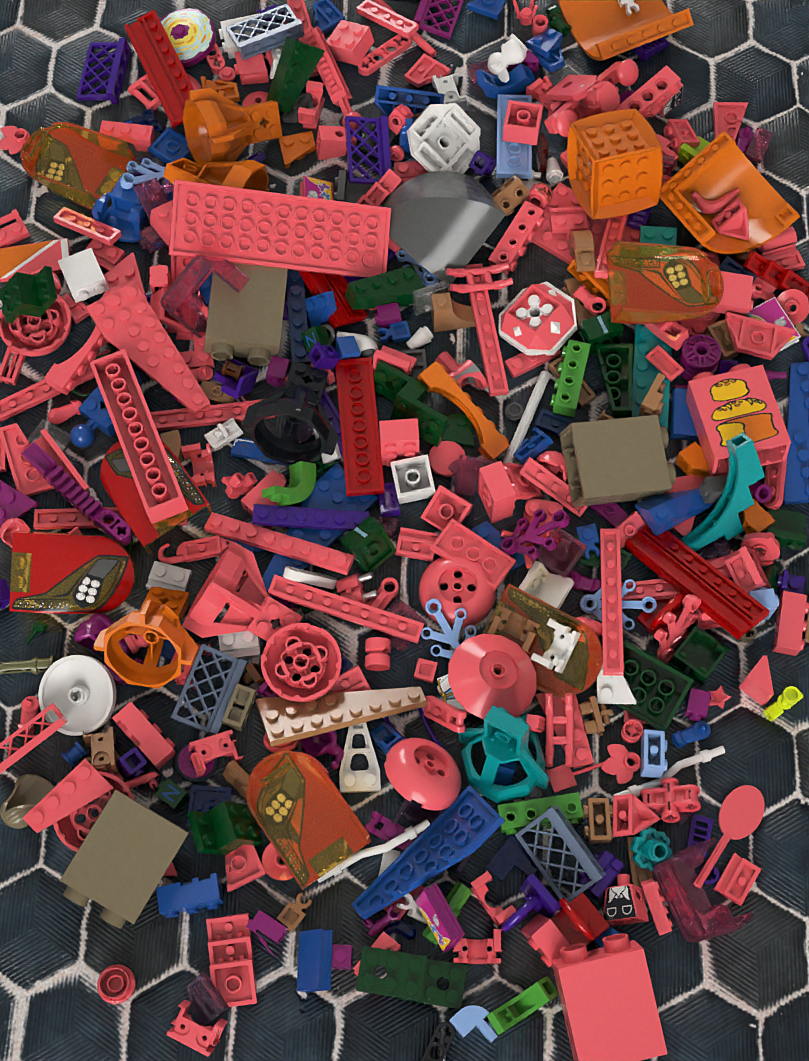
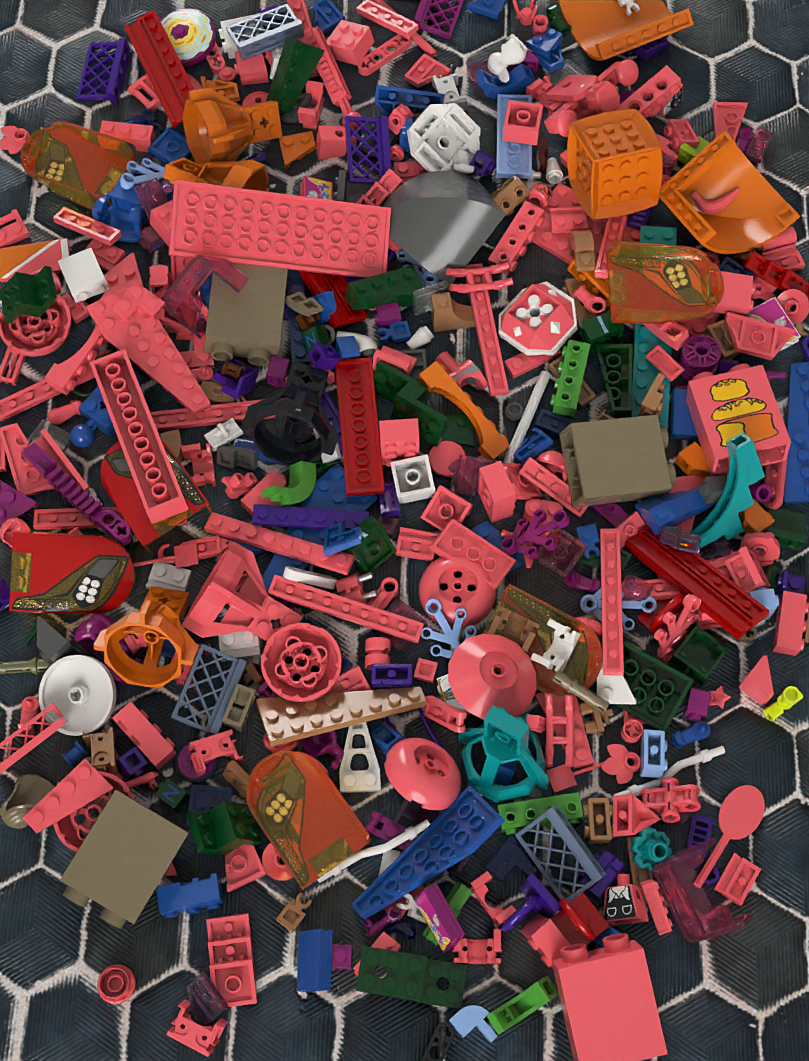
magenta piece [246,910,288,957] -> none
white bracket [517,561,574,611] -> none
coral slope [711,197,749,240] -> none
none -> dark grey slope [37,617,76,663]
none -> coral plate [112,281,165,321]
none -> coral piece [133,542,199,568]
none -> dark grey slope [217,446,258,471]
none -> dark tan slope [285,291,324,316]
none -> reddish brown tile [295,313,320,332]
none -> blue tile [323,522,362,556]
none -> dark purple brick [372,664,412,689]
none -> white hair [453,150,474,174]
none -> dark tan pin [552,670,609,713]
none -> clear pink hair [621,575,653,601]
none -> clear purple slope [660,526,701,553]

